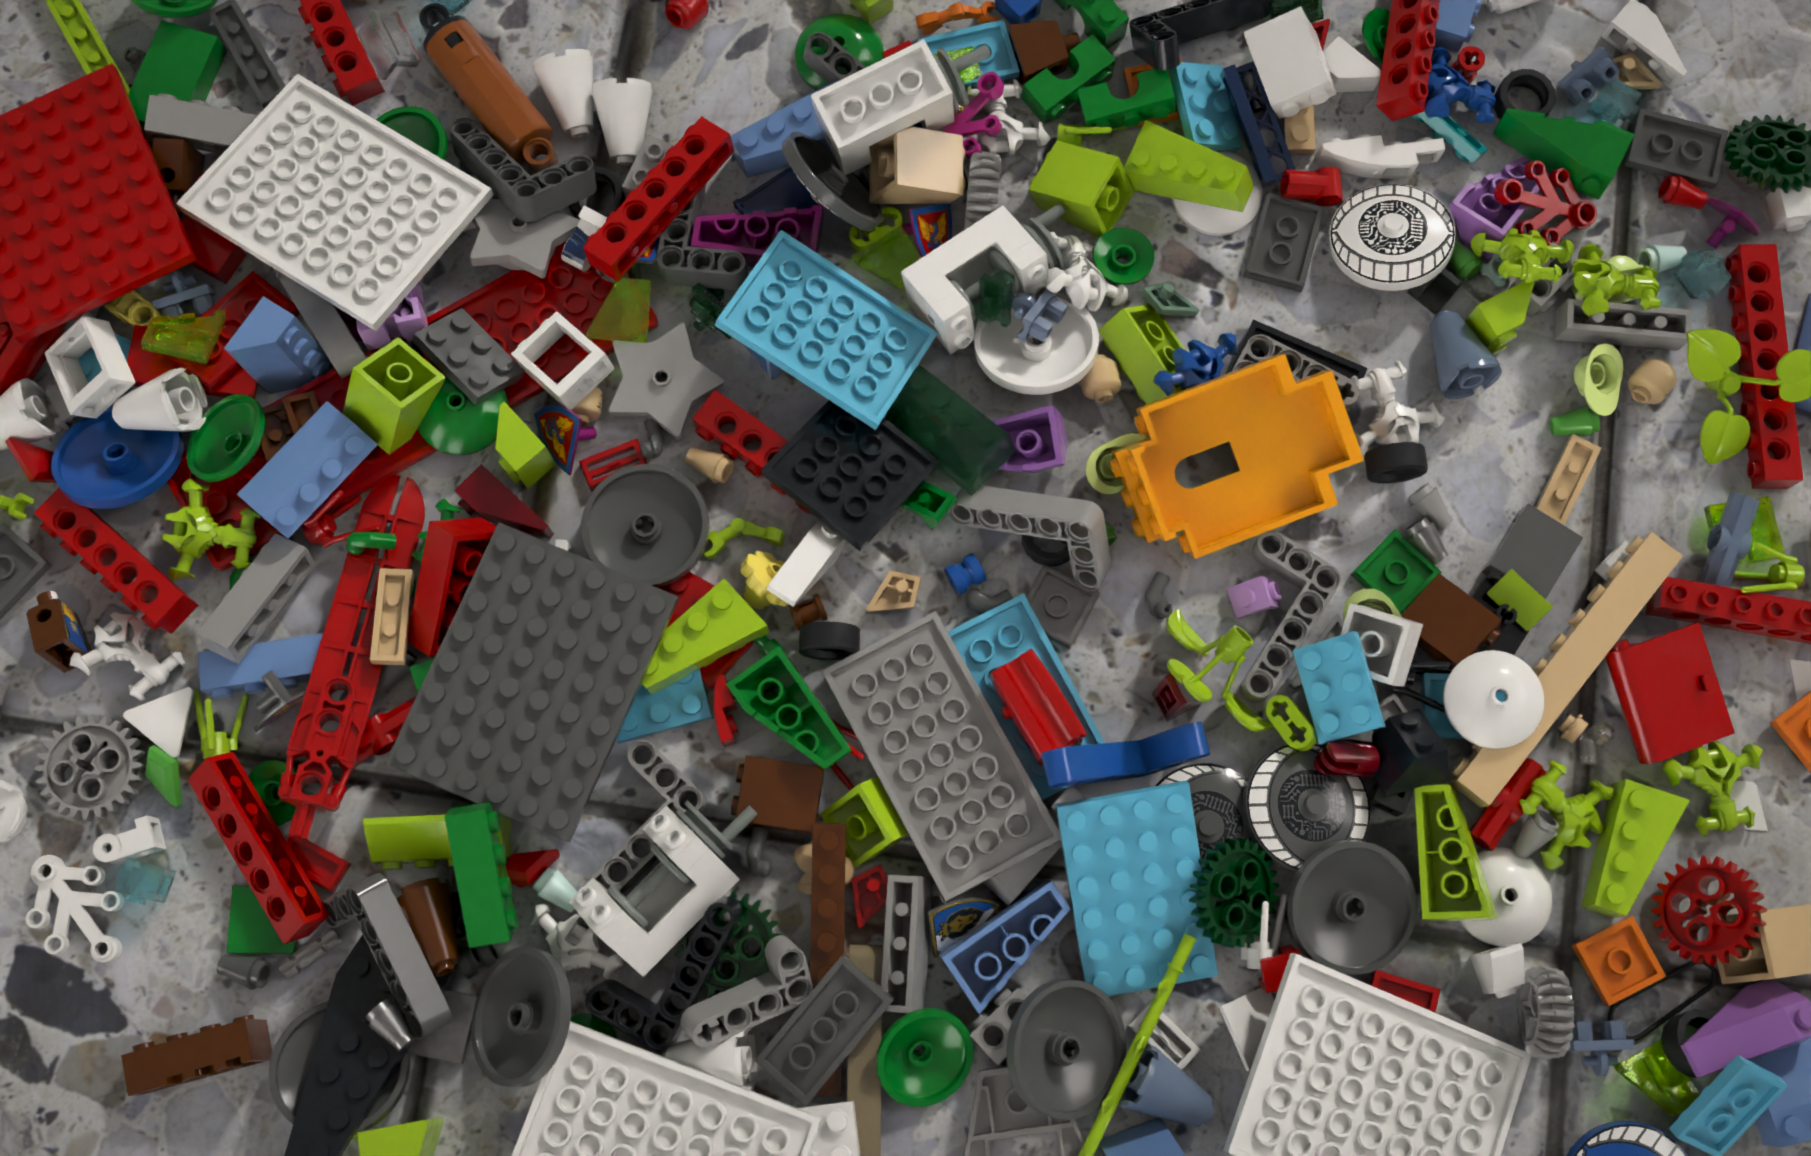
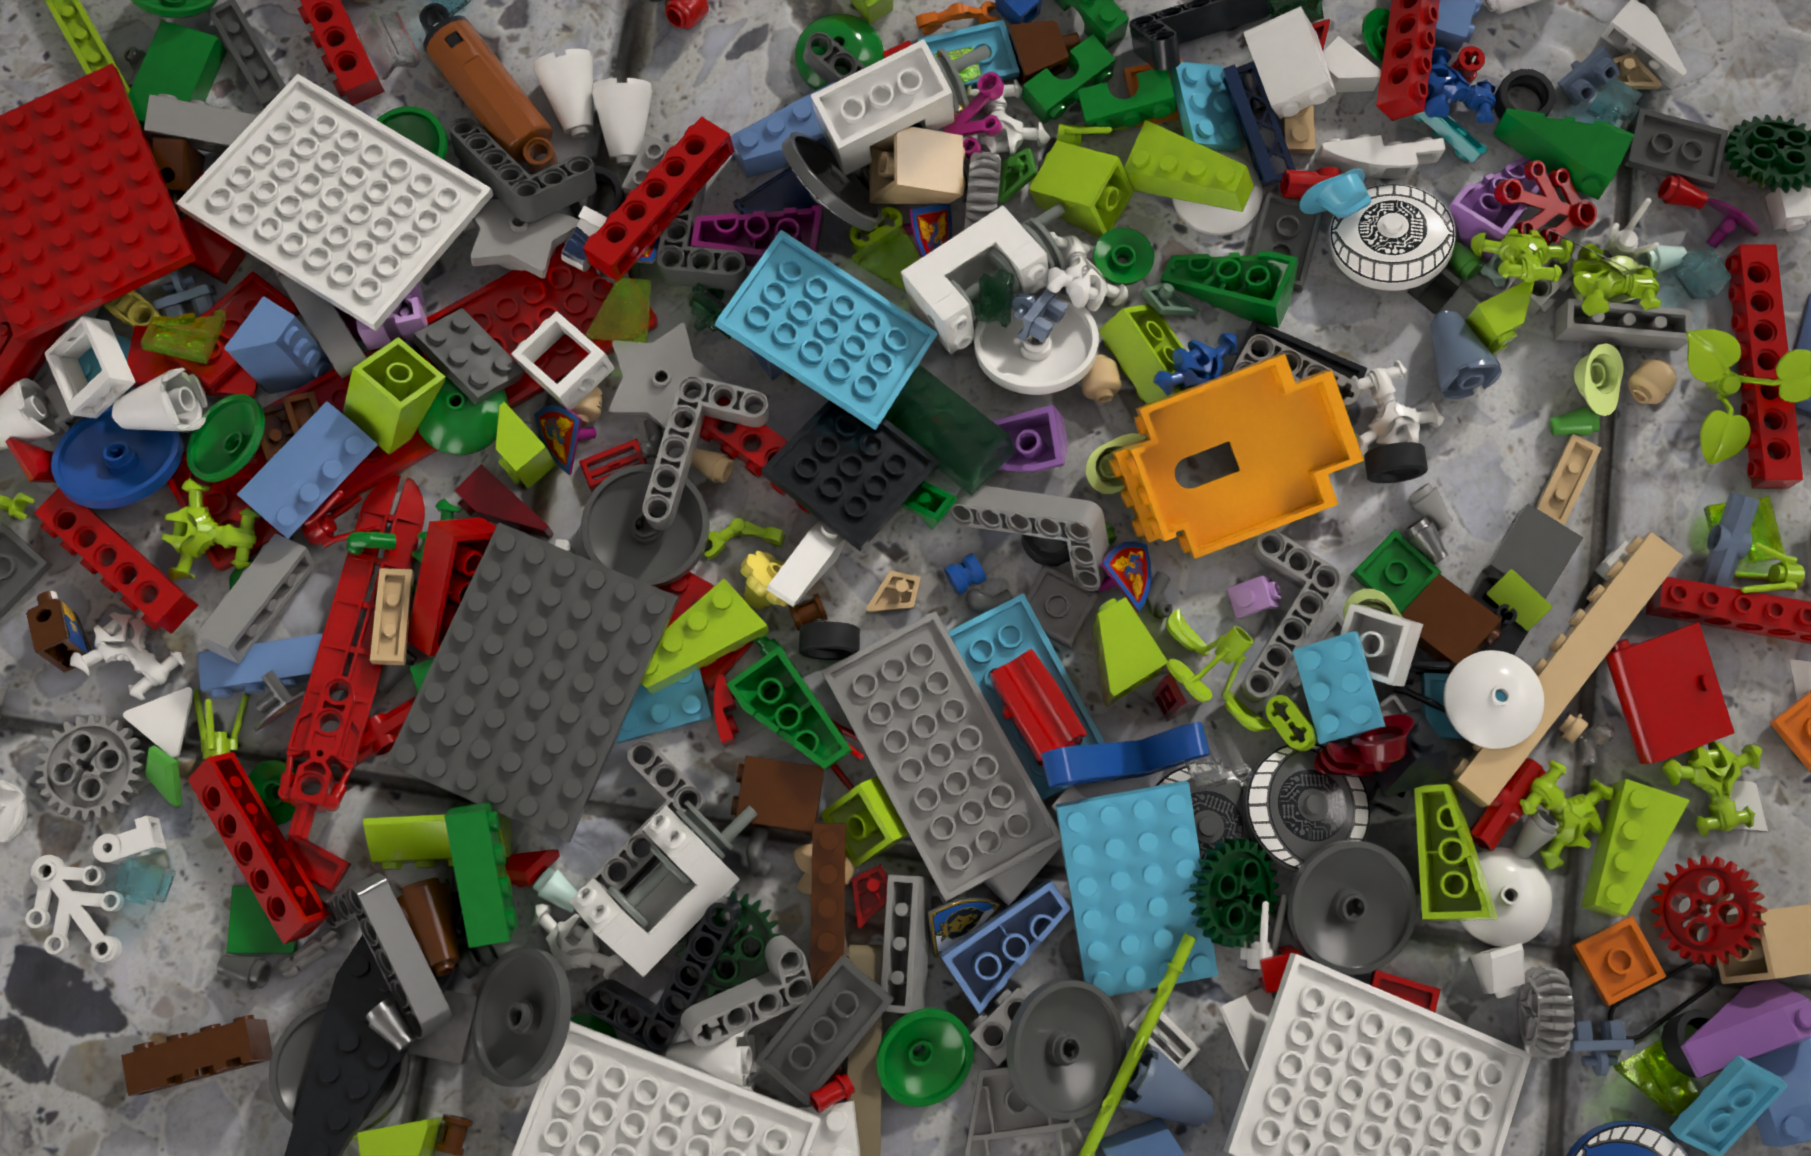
none -> reddish brown bush [434,1114,473,1156]
none -> light grey beam [642,375,770,530]
none -> red pin [809,1074,855,1113]
none -> bright green piece [998,147,1037,204]
none -> lime slope [1092,597,1168,707]
none -> shield [1098,541,1151,613]
none -> green wedge [1160,251,1299,328]
none -> clear plate [1185,718,1253,792]
none -> medium azure piece [1299,168,1371,218]
none -> dark red piece [1352,714,1414,772]
none -> sticker [1549,229,1630,271]
none -> white plant [1604,198,1659,259]

